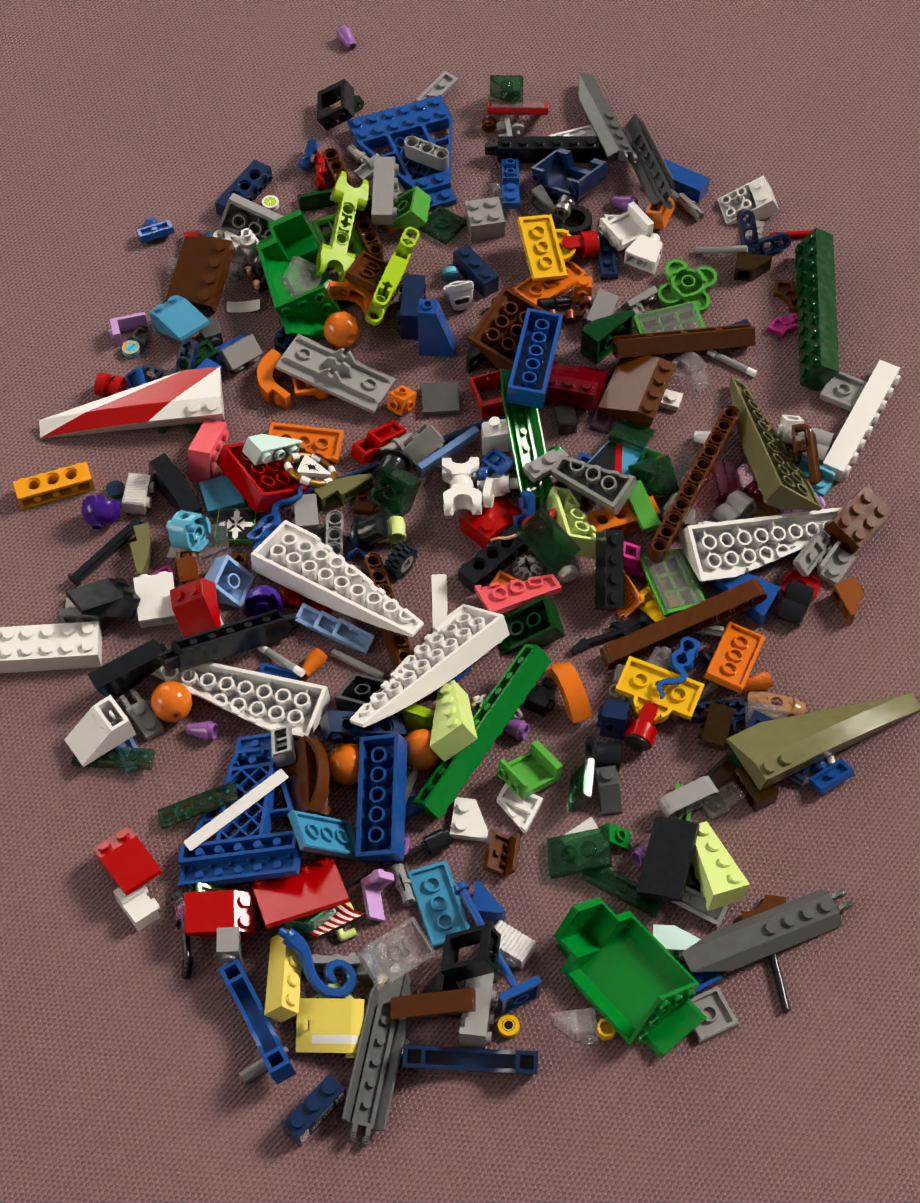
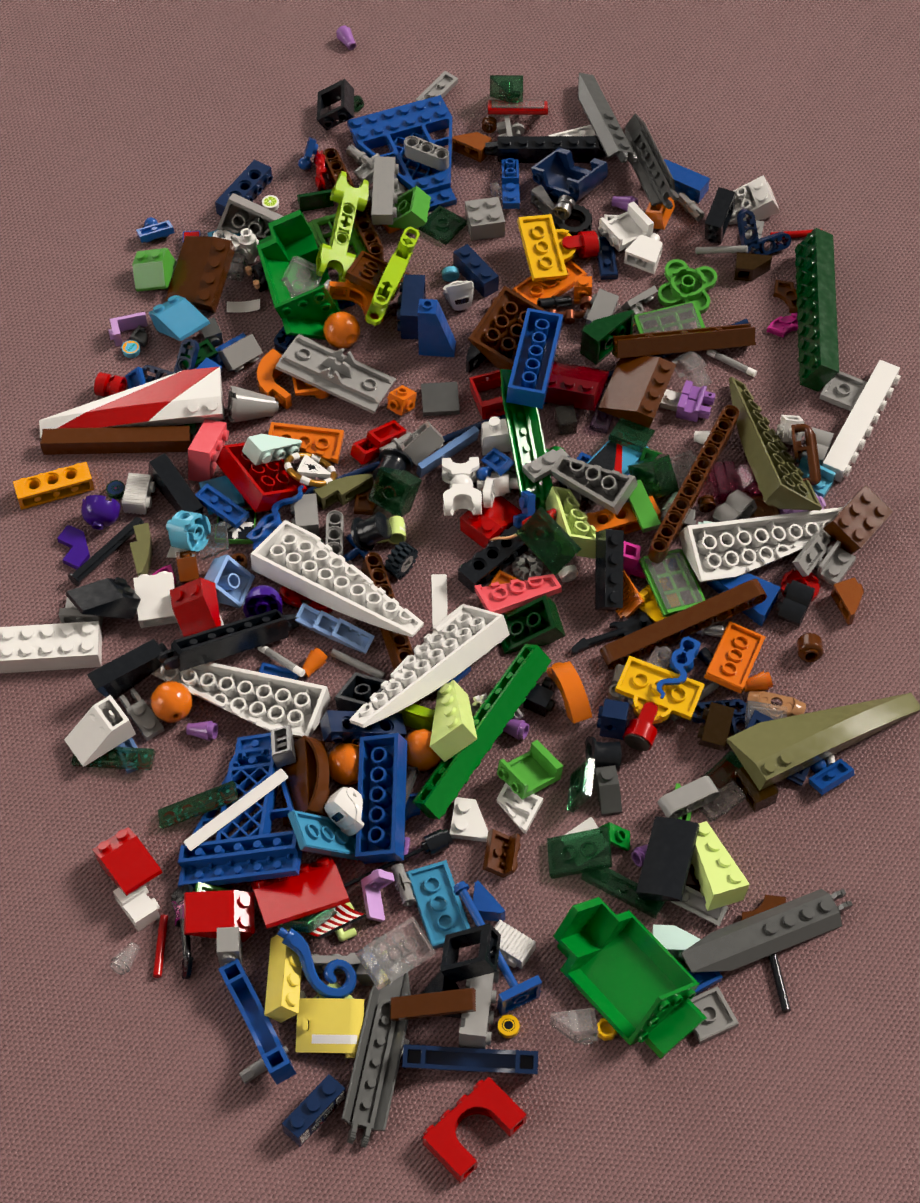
none -> reddish brown tile [40,426,192,455]
none -> dark purple tile [57,525,90,569]
none -> clear cone [110,942,140,975]
none -> bright green slope [132,248,177,292]
none -> red bar [153,915,168,978]
none -> blue plate [195,483,249,529]
none -> light grey cone [228,386,279,423]
none -> white helmet [324,787,364,836]
none -> red arch [423,1077,527,1183]
none -> dark orange slope [452,132,492,163]
none -> medium lavender hips [676,380,716,422]
none -> reddish brown bush [697,495,716,512]
none -> black window [705,187,735,244]
none -> reddish brown head [797,633,824,662]

